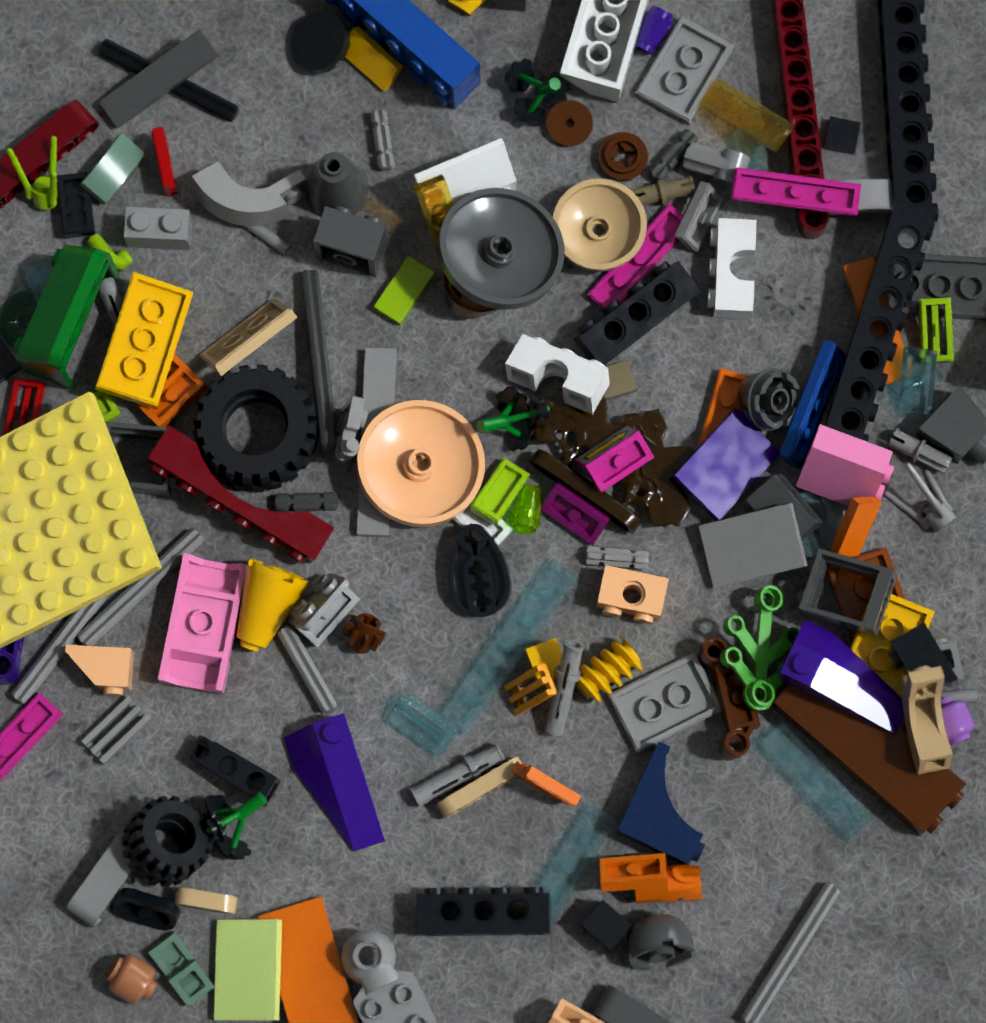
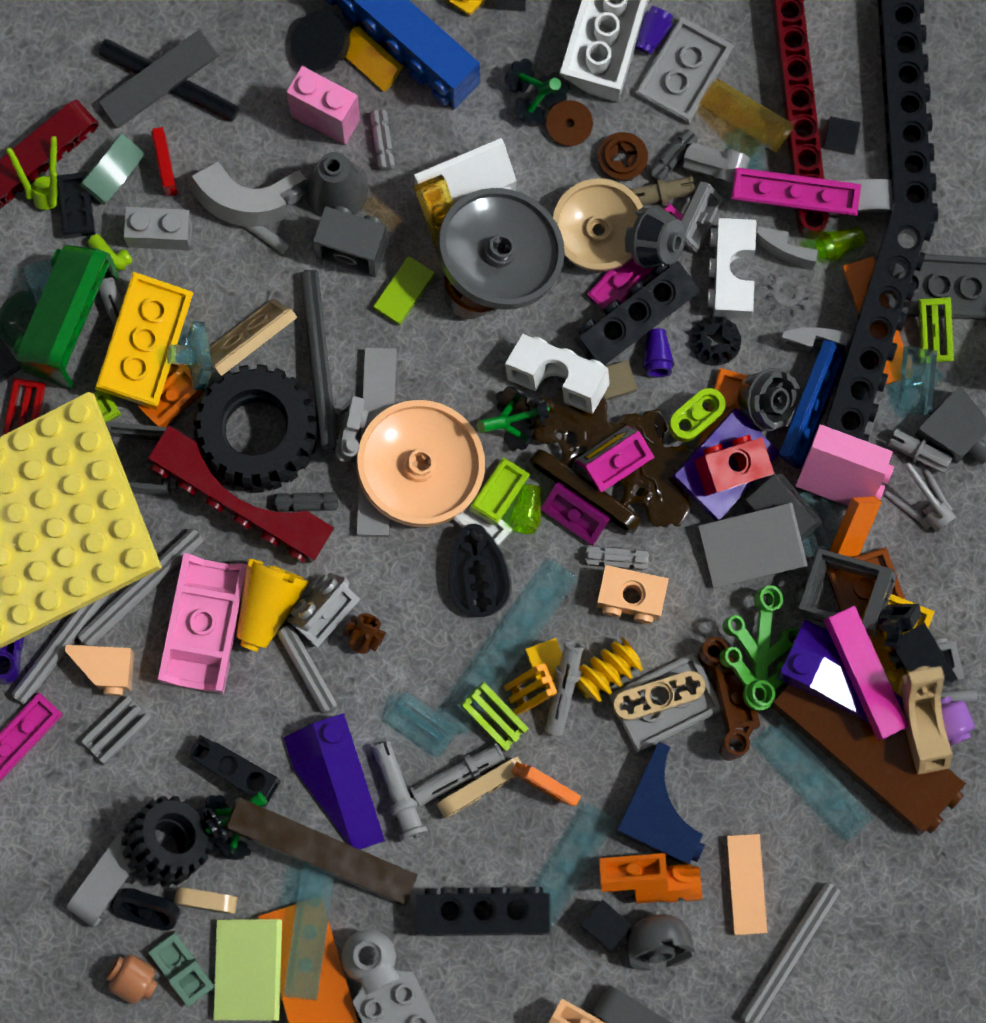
none -> clear light blue tile [167,321,213,391]
none -> dark brown tile [224,797,417,906]
none -> clear light blue tile [284,864,335,1001]
none -> bright pink brick [286,66,360,145]
none -> light grey pin [371,741,428,842]
none -> lime tile [460,682,529,752]
none -> tan beam [613,671,705,721]
none -> dark grey cone [625,206,686,268]
none -> dark purple cone [643,328,675,378]
none -> lime plate [668,388,726,442]
none -> black gear [691,315,741,366]
none -> brick [694,435,775,496]
none -> light nougat tile [726,834,767,936]
none -> light grey slope [756,226,818,270]
none -> light grey slope [779,327,850,354]
none -> clear neon green cone [816,227,865,262]
none -> dark pink tile [824,606,909,740]
none -> black plate [879,604,921,646]

